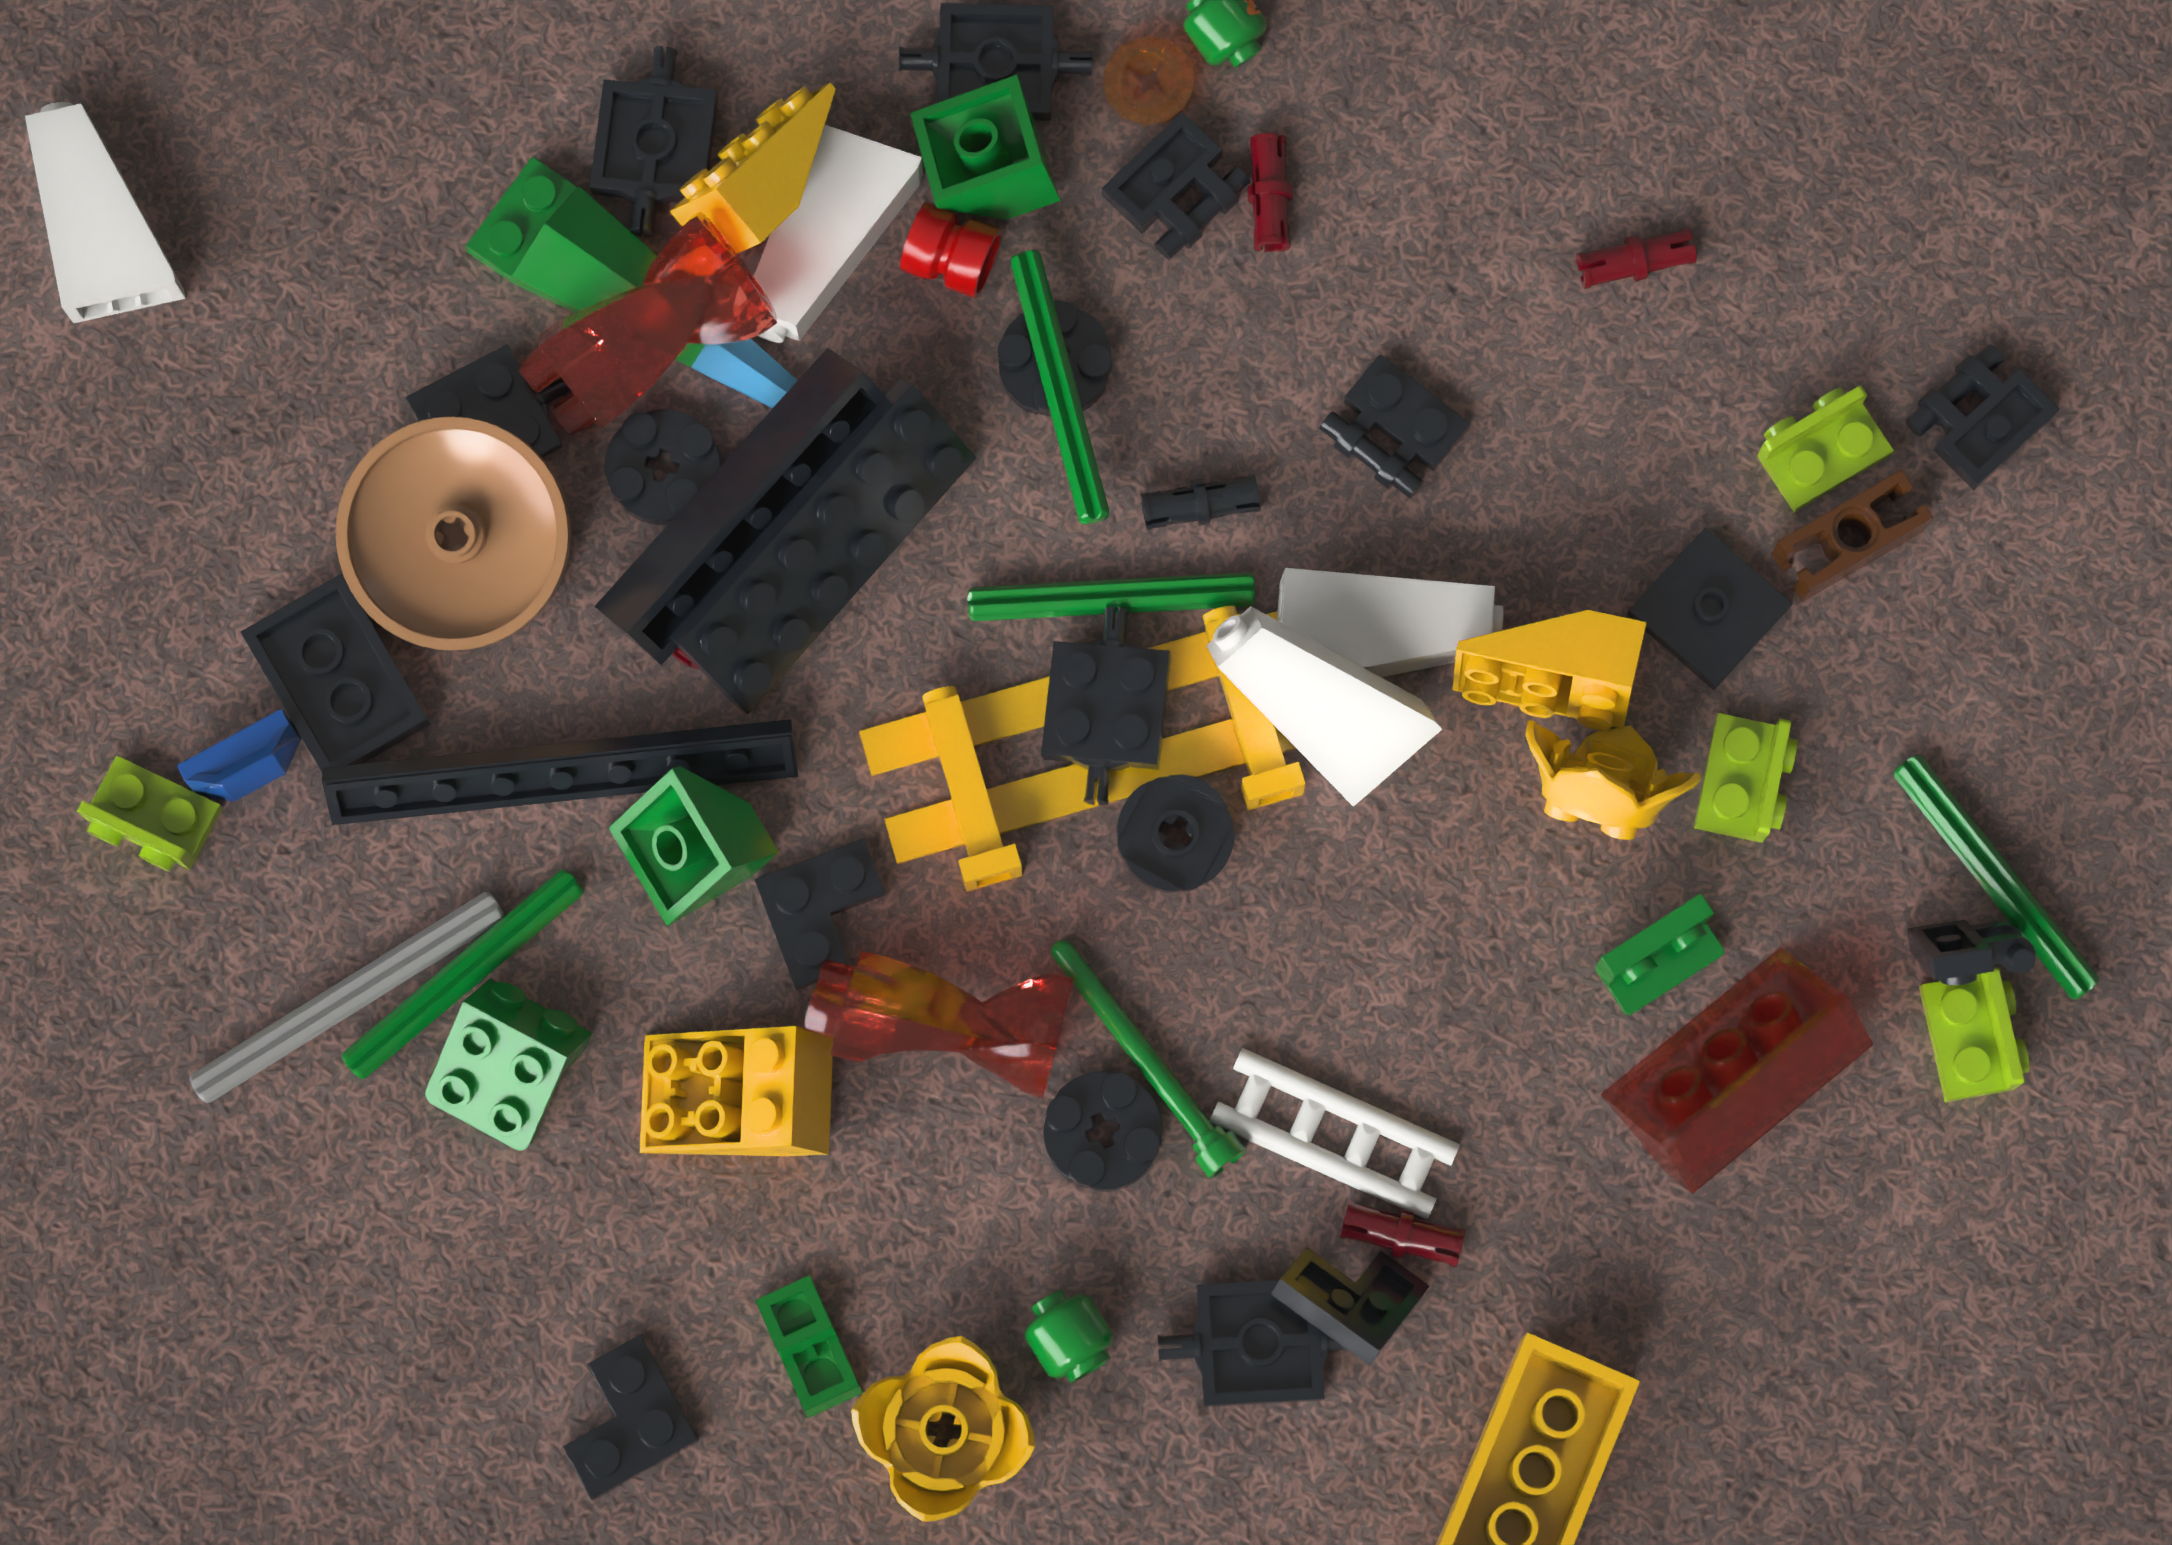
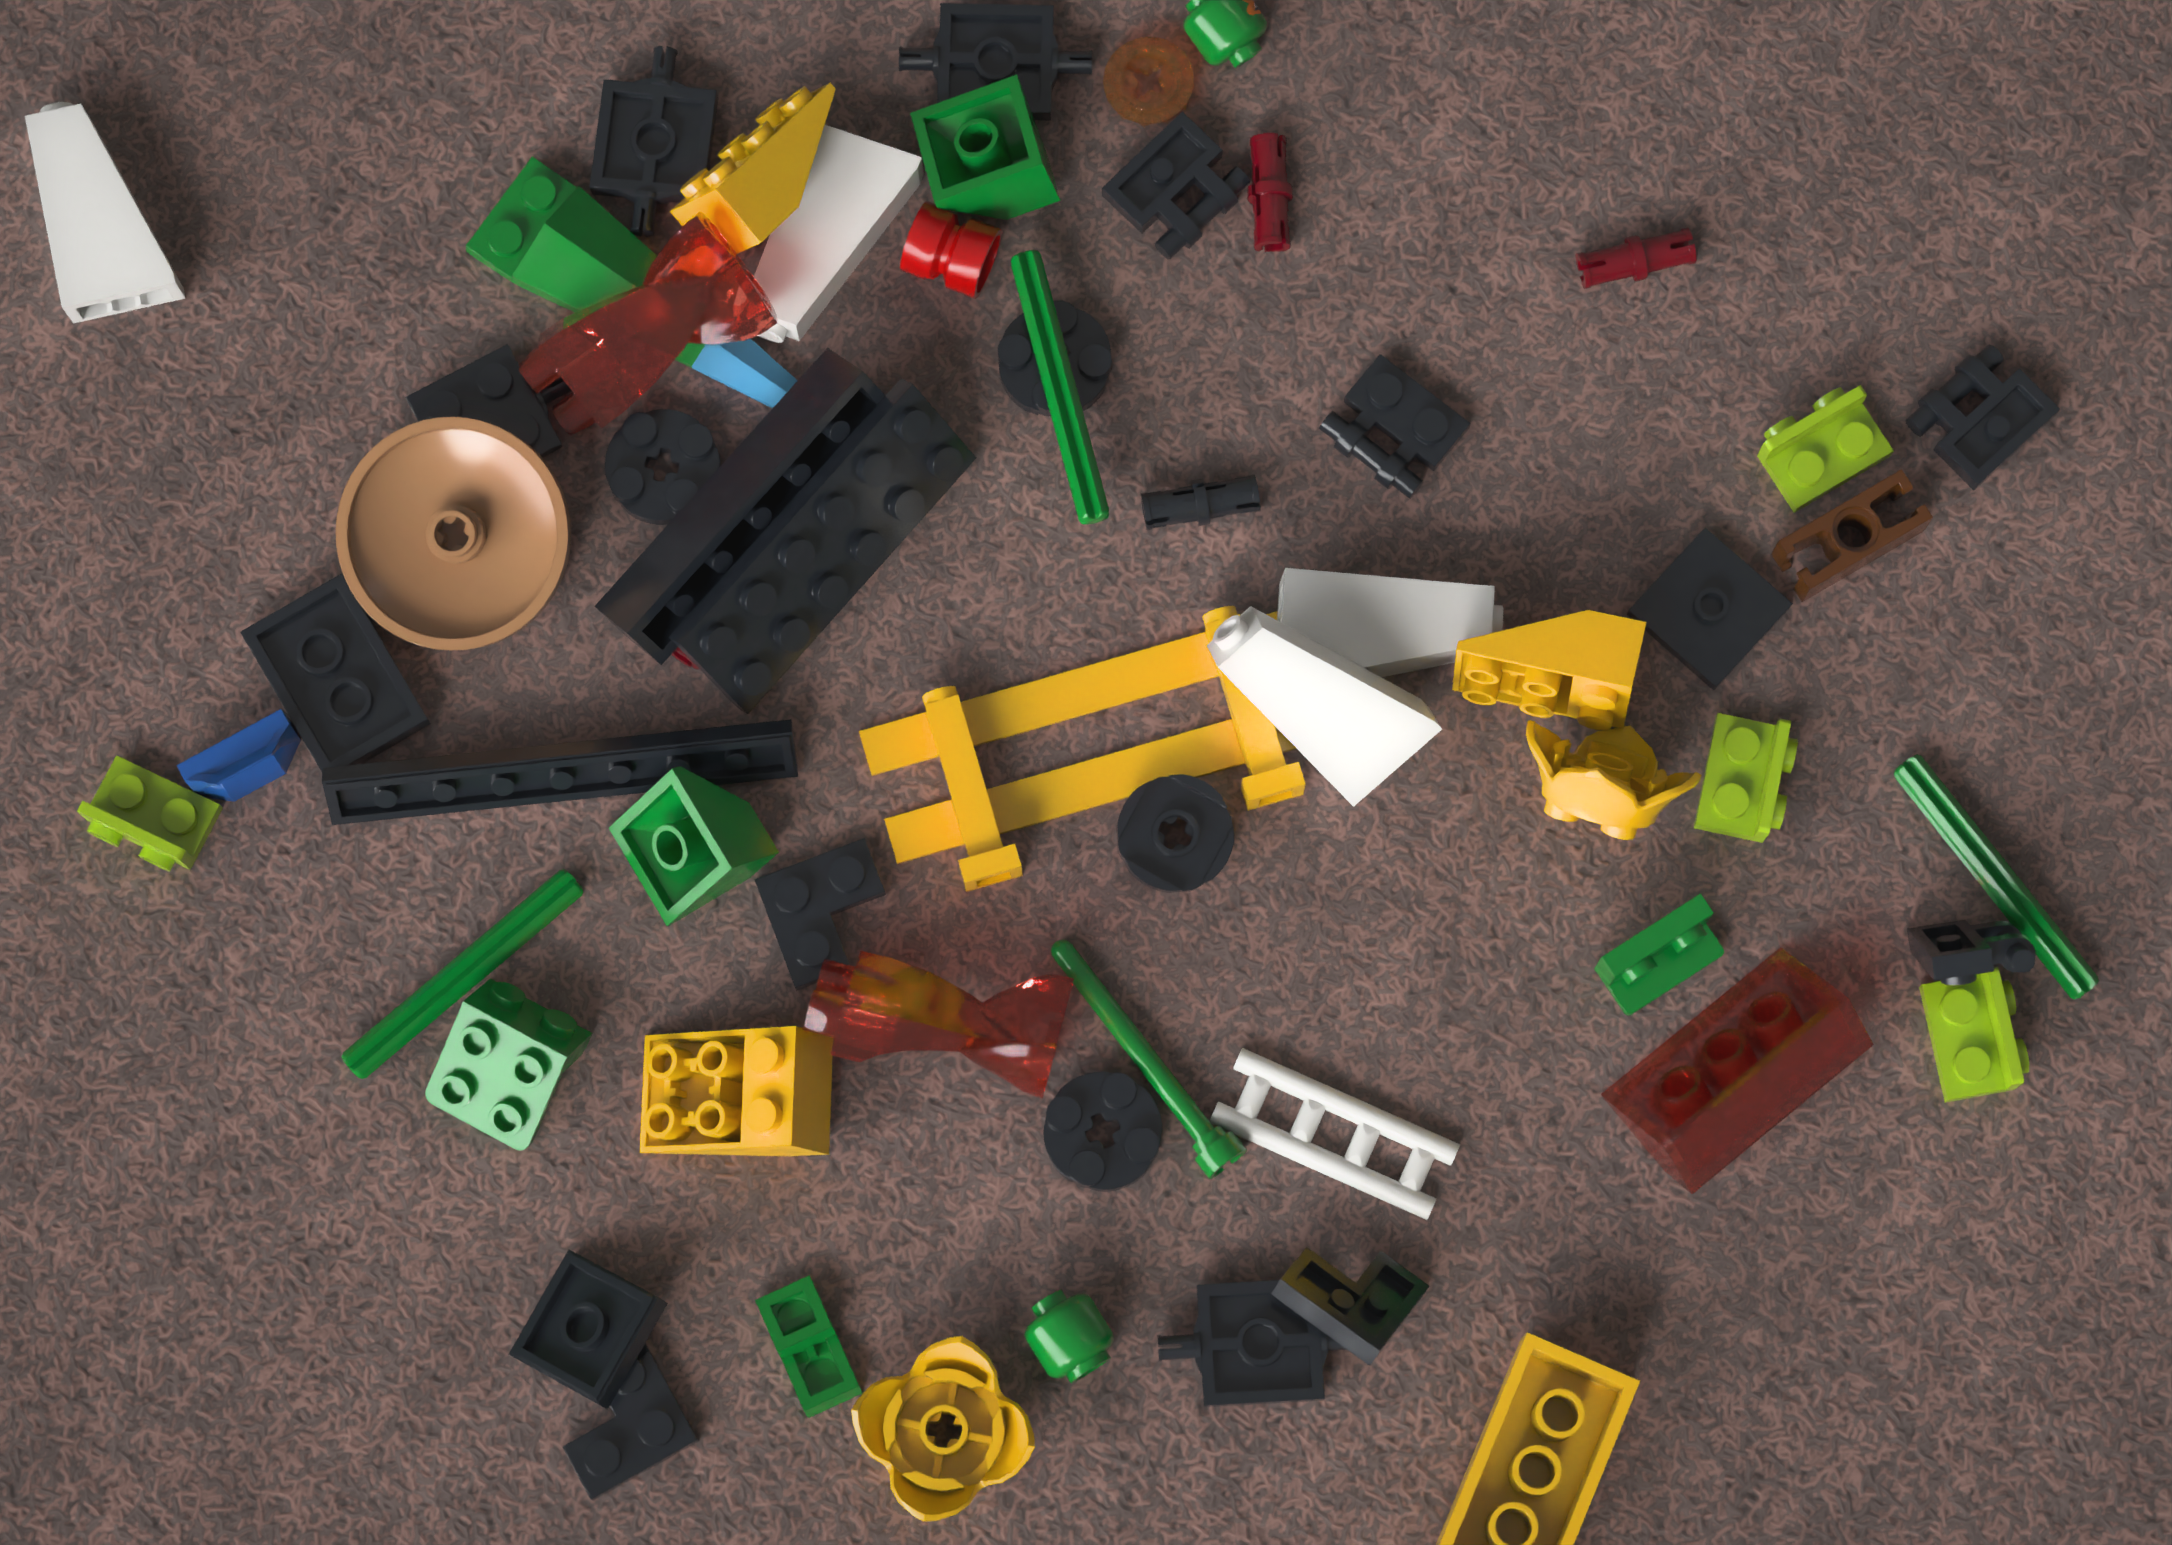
light grey axle [189,892,504,1103] -> none
green axle [967,572,1255,621] -> none
black plate [1041,607,1171,806] -> none
dark red pin [1340,1200,1465,1267] -> none
none -> black plate [509,1249,668,1410]

